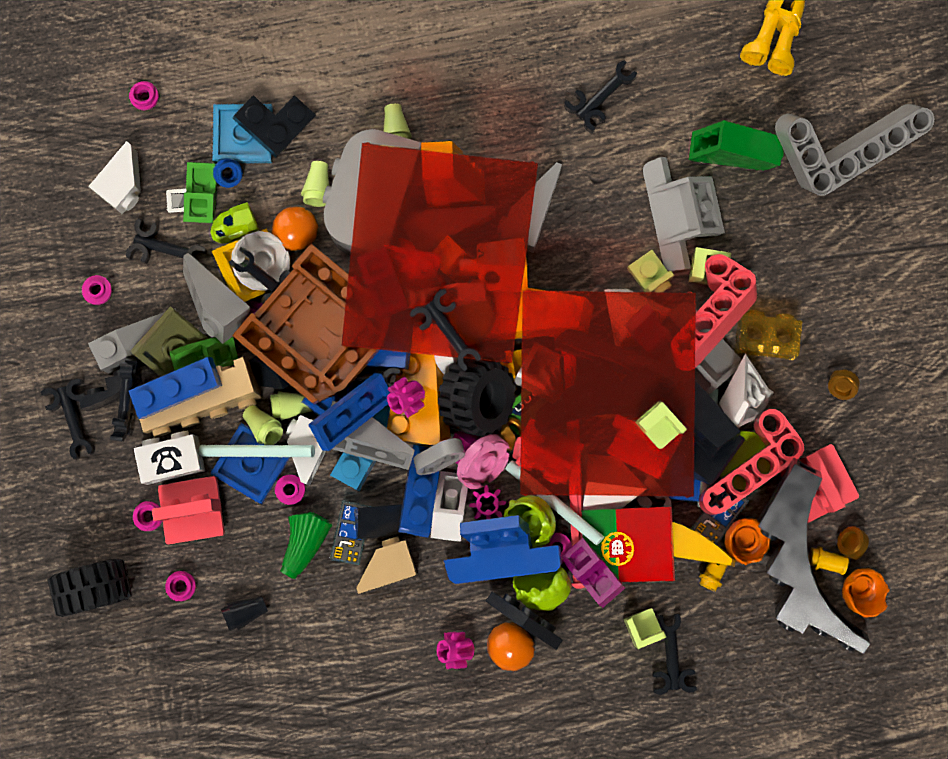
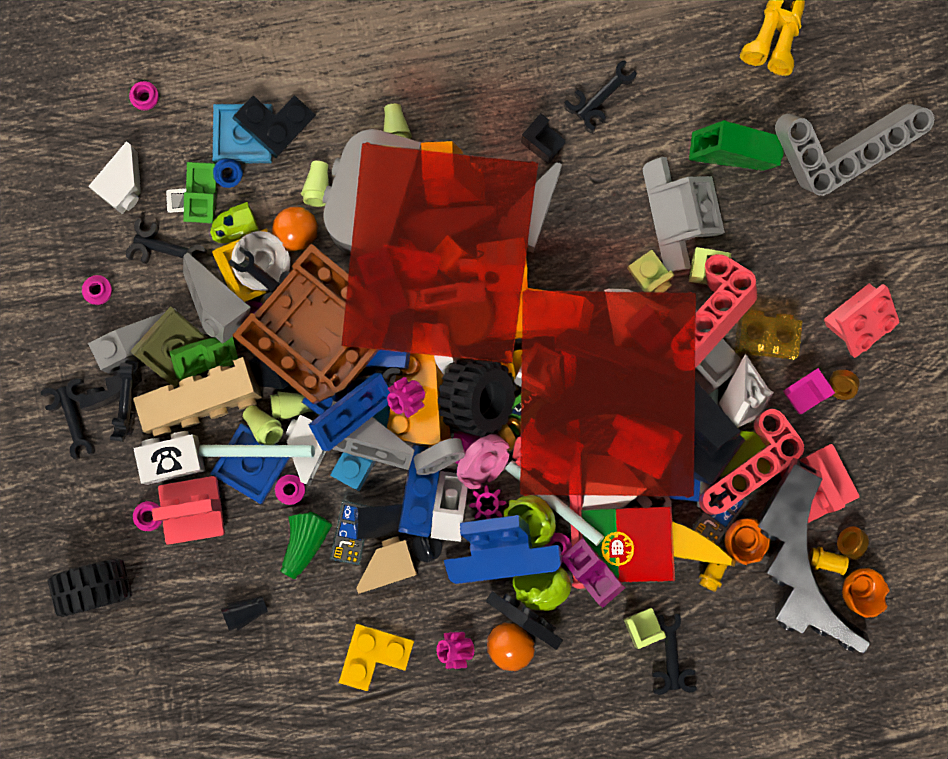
blue plate [129,357,222,419] -> none
dark pink plate [165,571,196,601] -> none
black bar [410,288,481,370] -> none
yellowish green panel [635,402,687,449] -> none
none -> yellow plate [339,624,414,691]
none -> black tile [412,533,442,562]
none -> black panel [521,113,566,164]
none -> dark pink panel [783,368,835,414]
none -> coral bracket [824,283,899,358]

